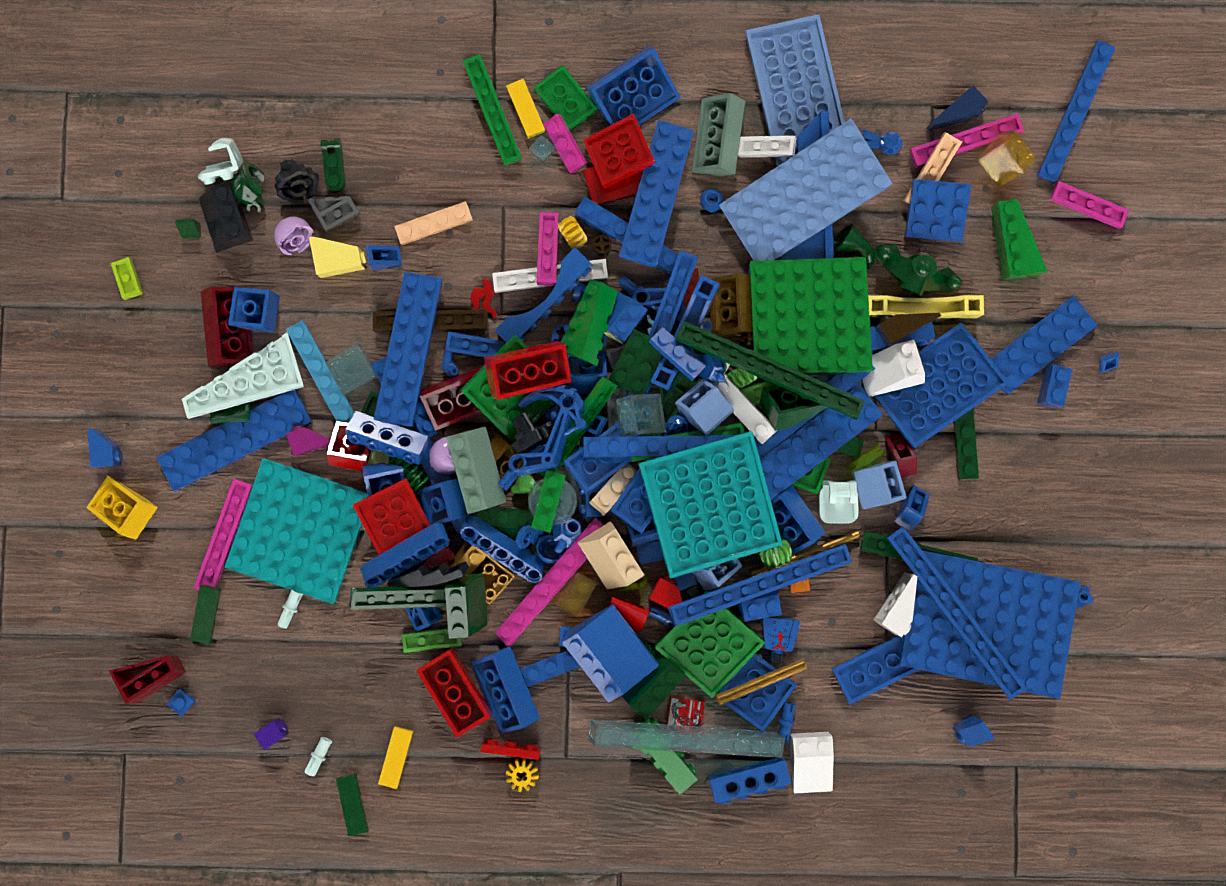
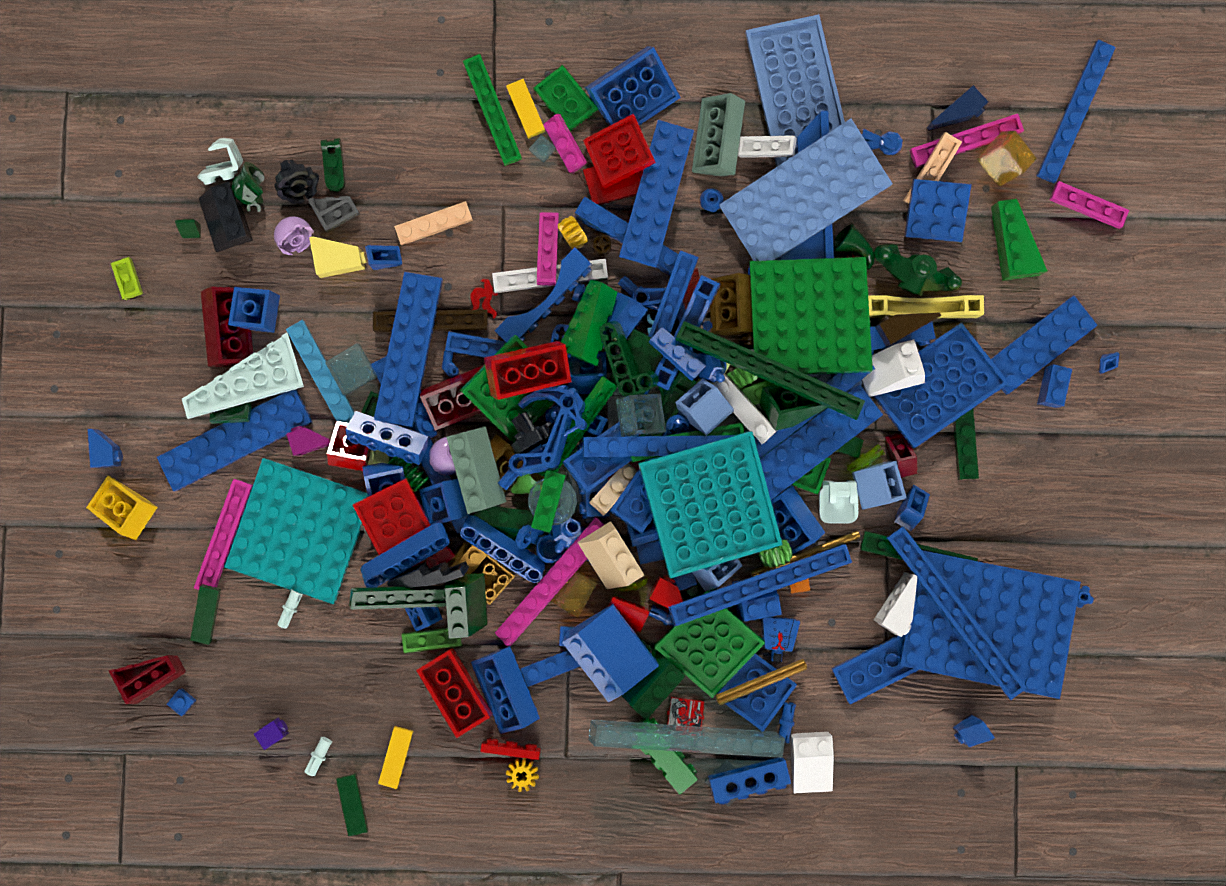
none -> dark green beam [600,321,659,397]

